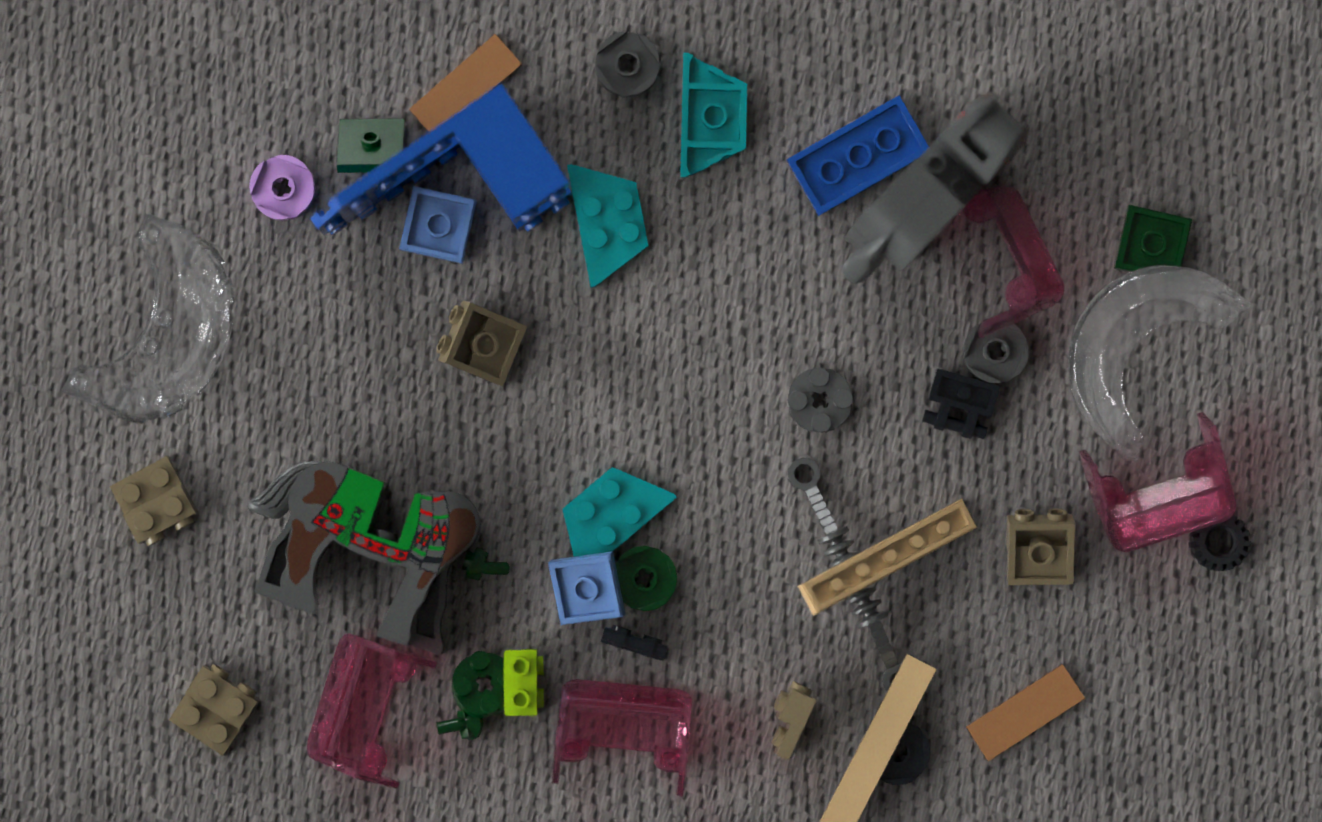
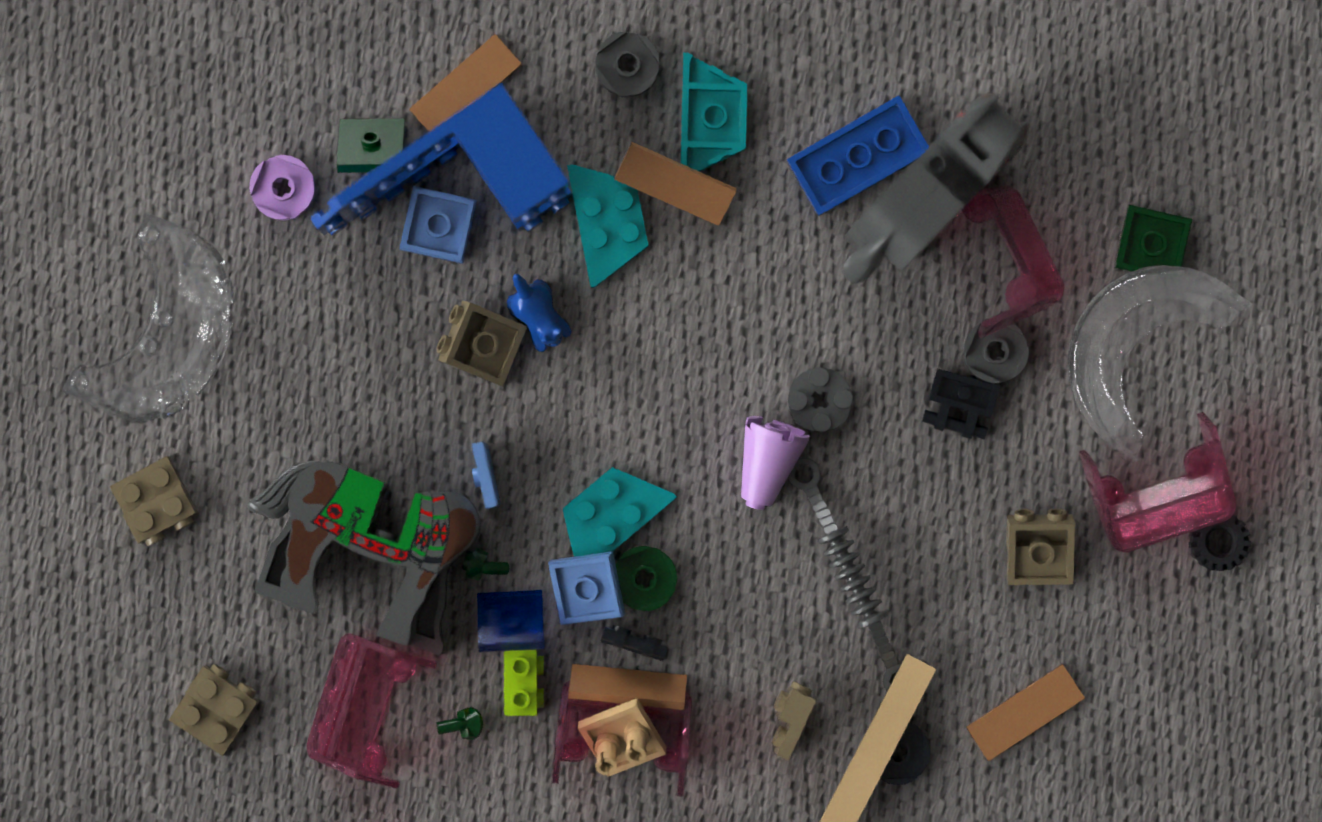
dark green plate [452,651,504,718] -> none
tan tile [798,499,977,615] -> none
none -> medium blue plate [472,442,501,509]
none -> clear blue plate [477,590,545,652]
none -> blue animal [506,274,572,352]
none -> medium nougat piece [568,664,687,710]
none -> tan plate [578,698,666,777]
none -> medium nougat piece [614,142,736,226]
none -> lavender cone [741,416,810,510]

